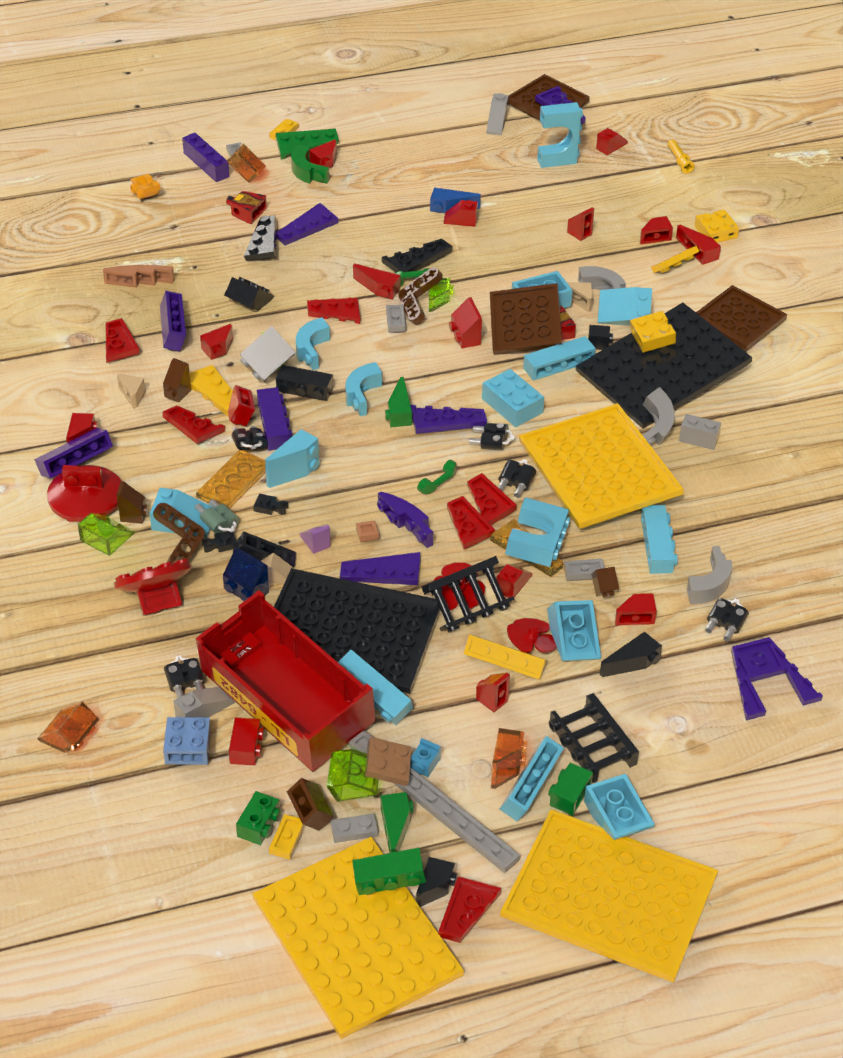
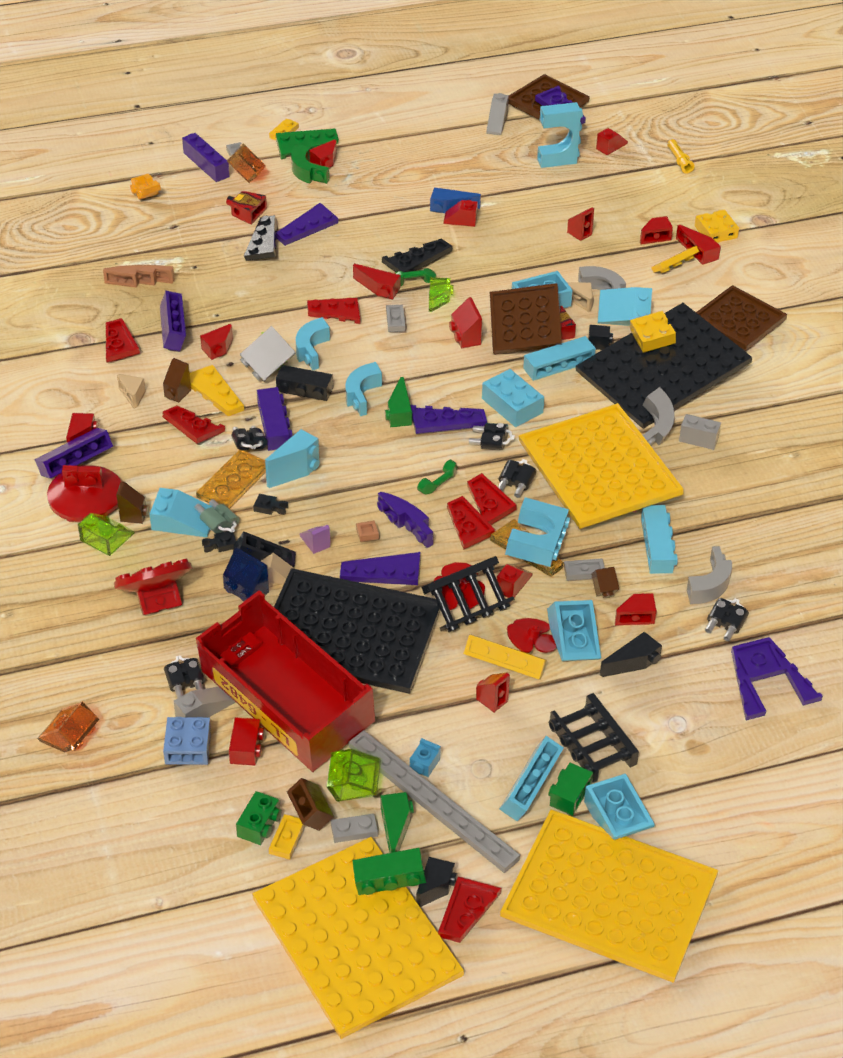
reddish brown beam [153,503,205,565] -> none
black slope [224,276,274,311] -> none
red slope [228,385,255,427] -> none
medium azure brick [338,650,413,725] -> none
medium nougat plate [365,737,411,786] -> none
reddish brown beam [398,267,443,325] -> none
clear orange slope [491,728,528,789] -> none

